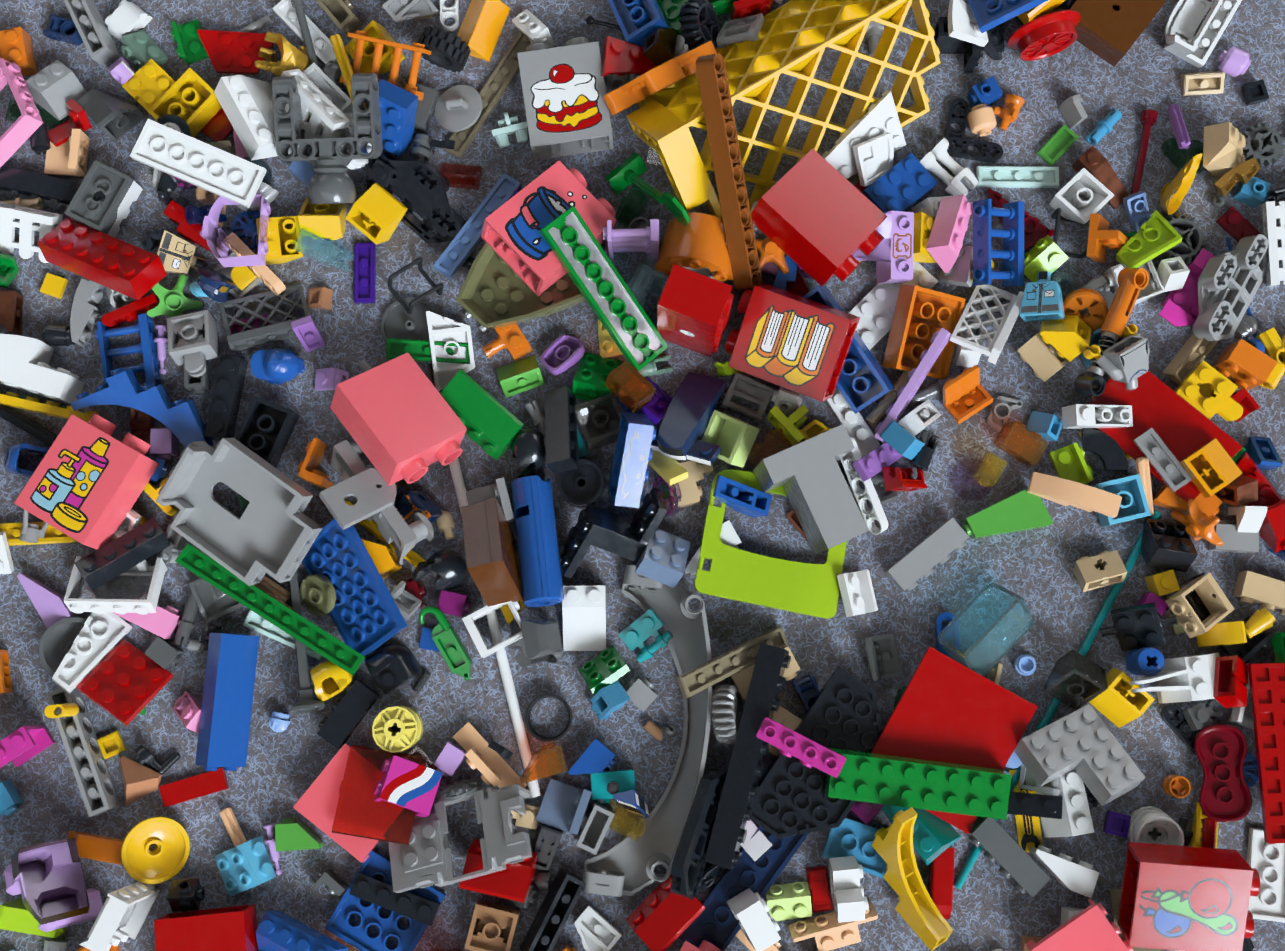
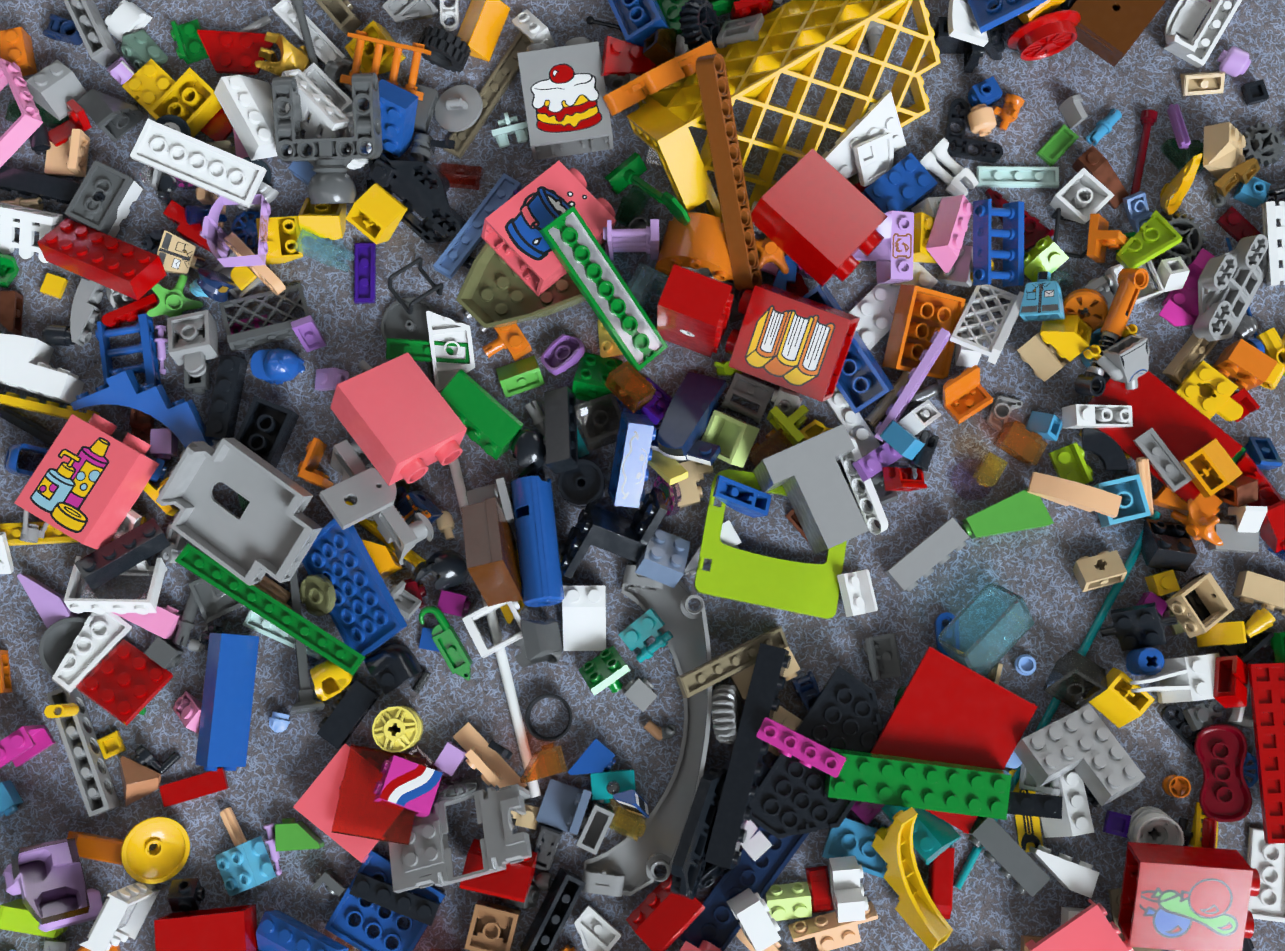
nougat slope [307,287,333,310] -> none
yellow axle [330,34,367,110] -> none
dark azure brick [590,681,630,721] -> none
sand green hinge [635,354,674,379] -> none

